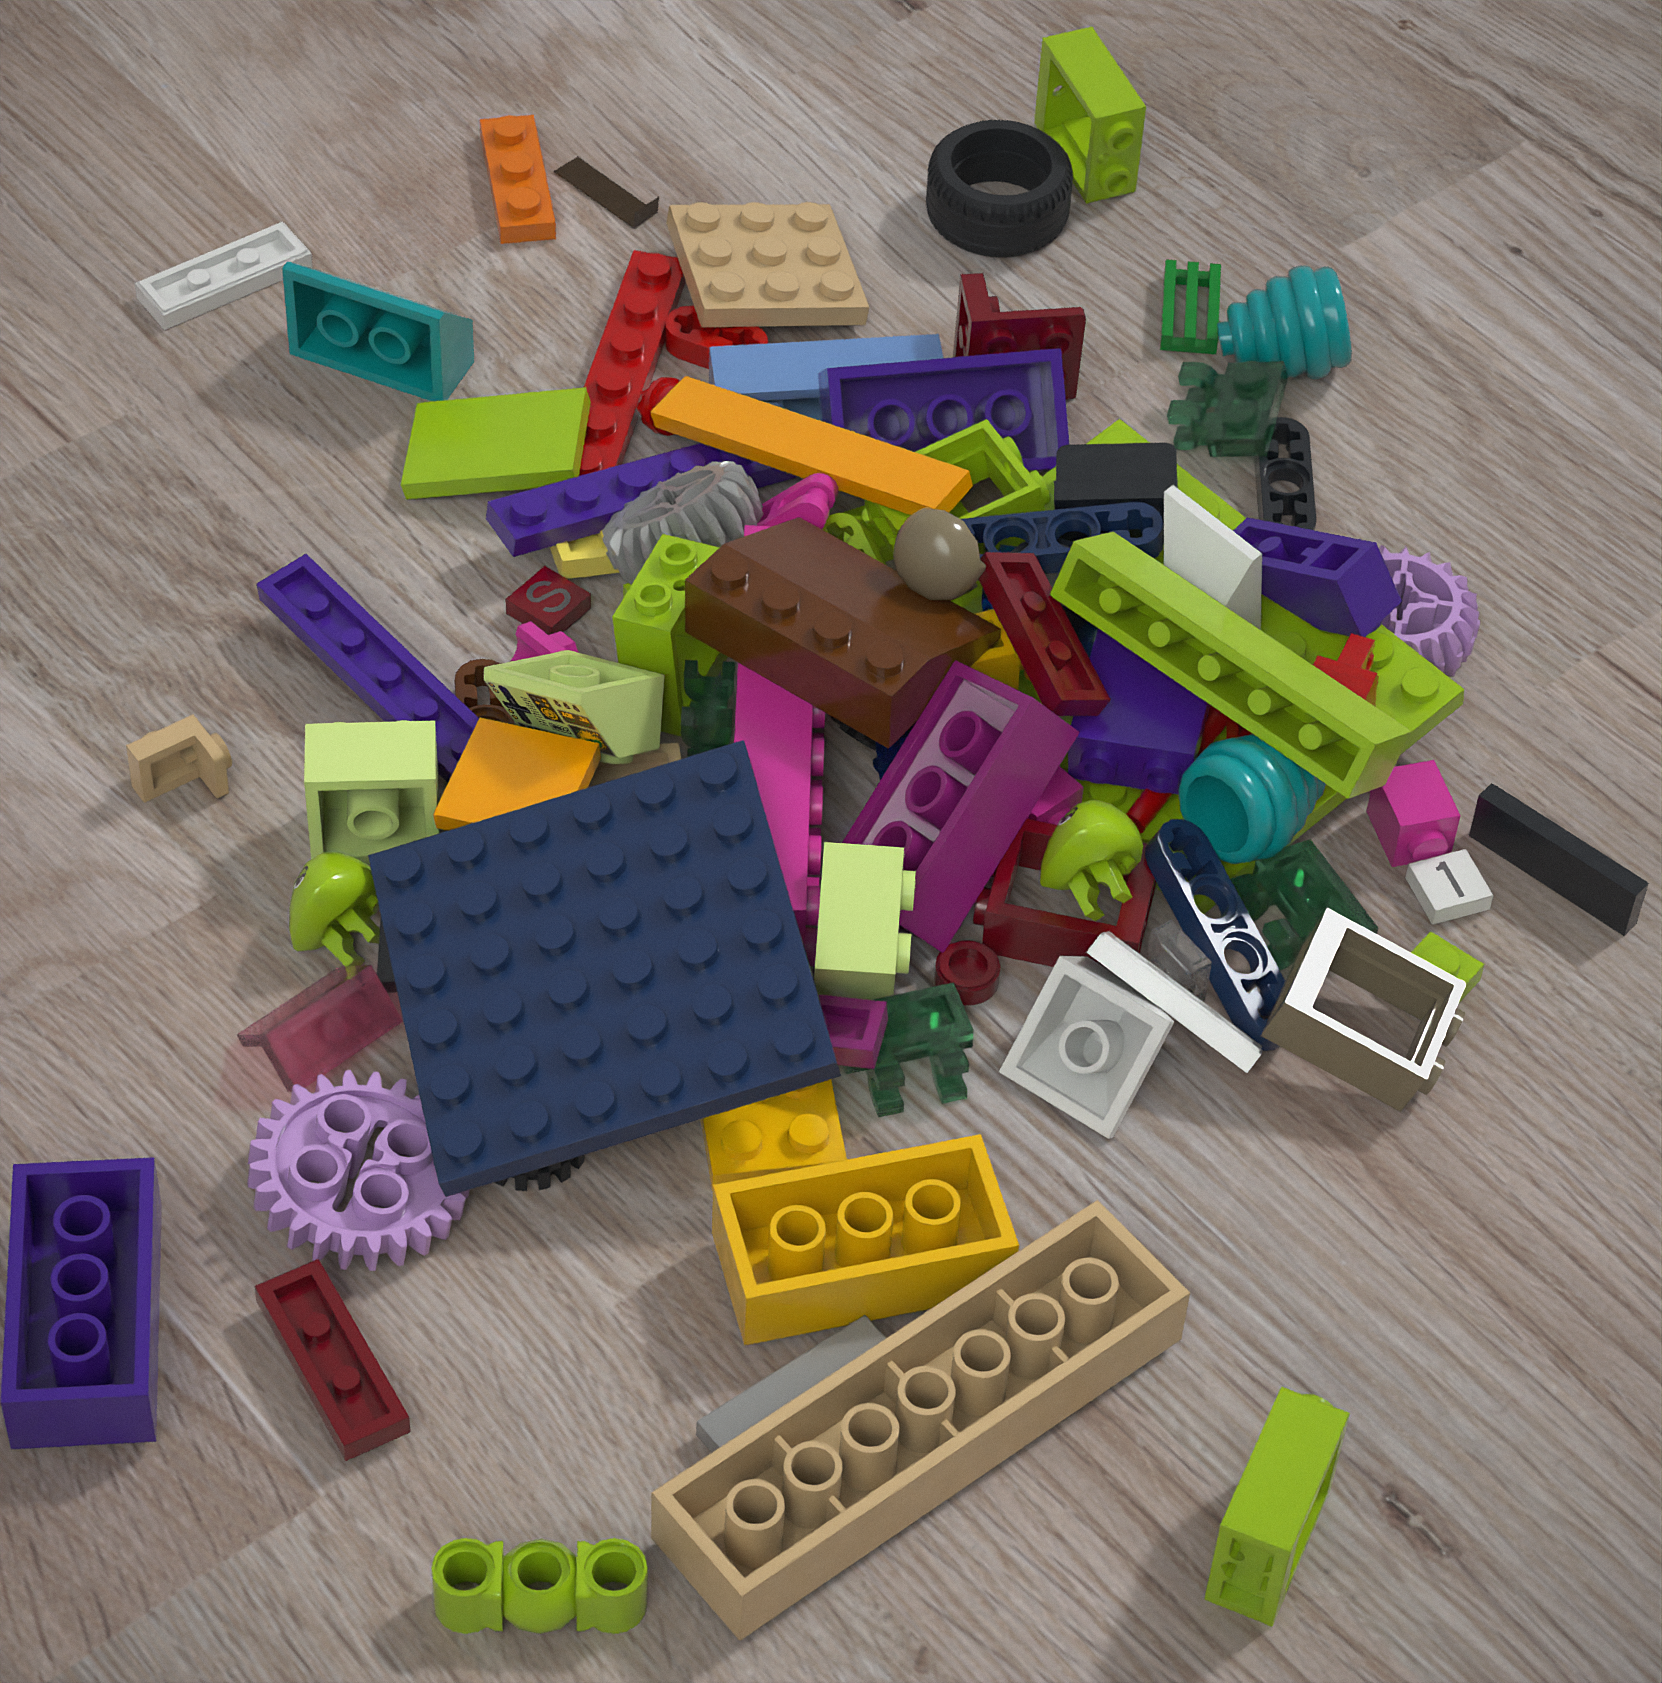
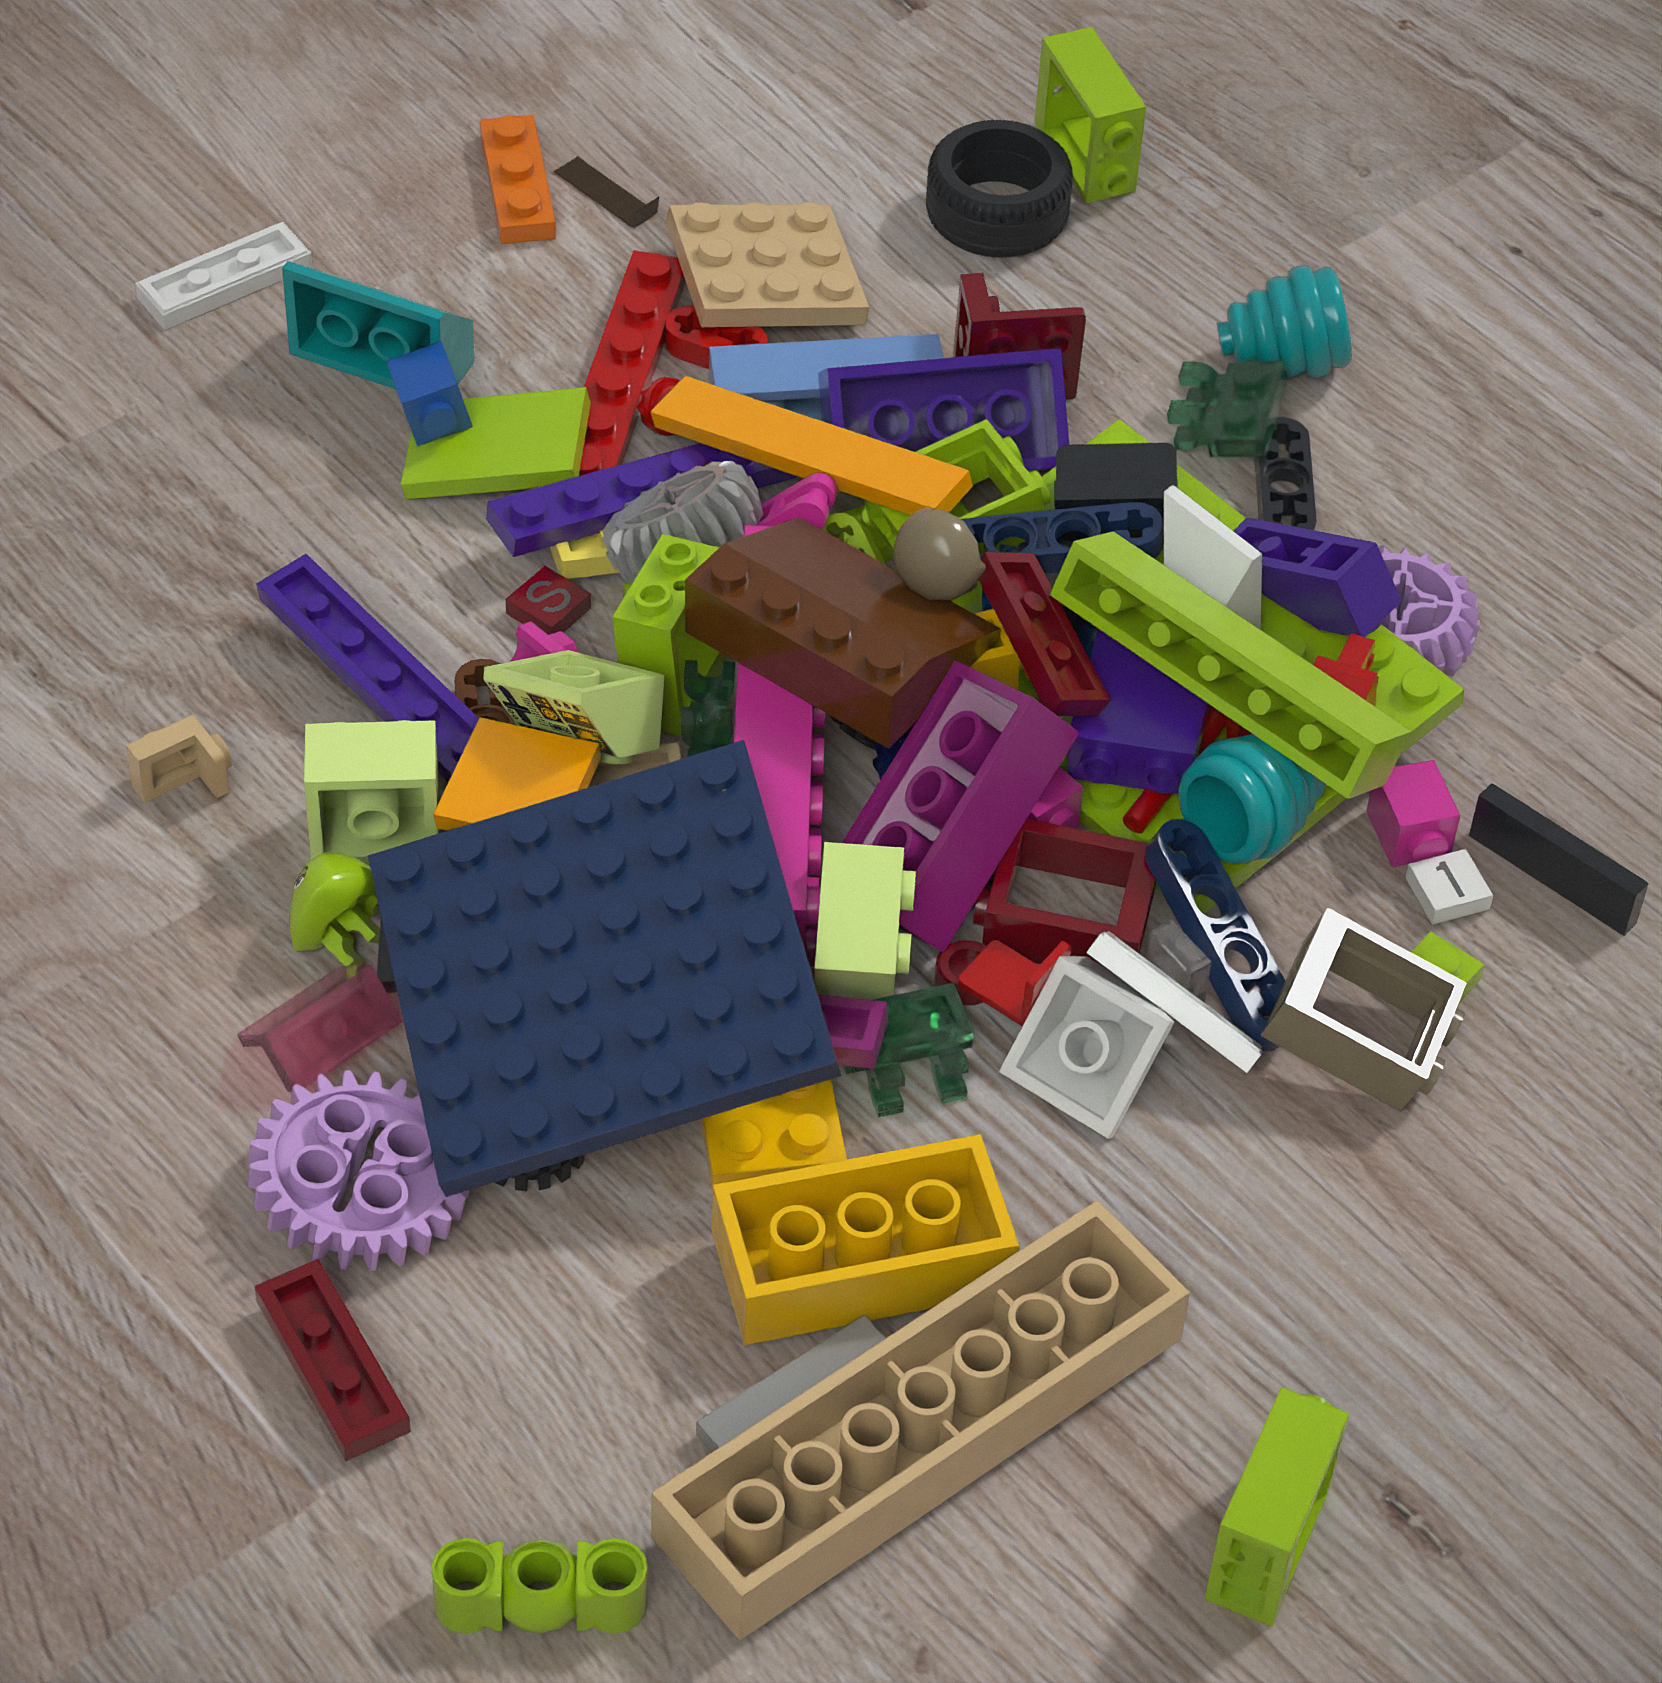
dark purple brick [0,1157,162,1449] -> none
lime piece [1040,800,1143,921] -> none
green tile [1160,259,1221,355] -> none
clear green plate [1230,839,1379,971] -> none
none -> blue brick [386,341,473,446]
none -> red bracket [958,940,1072,1027]

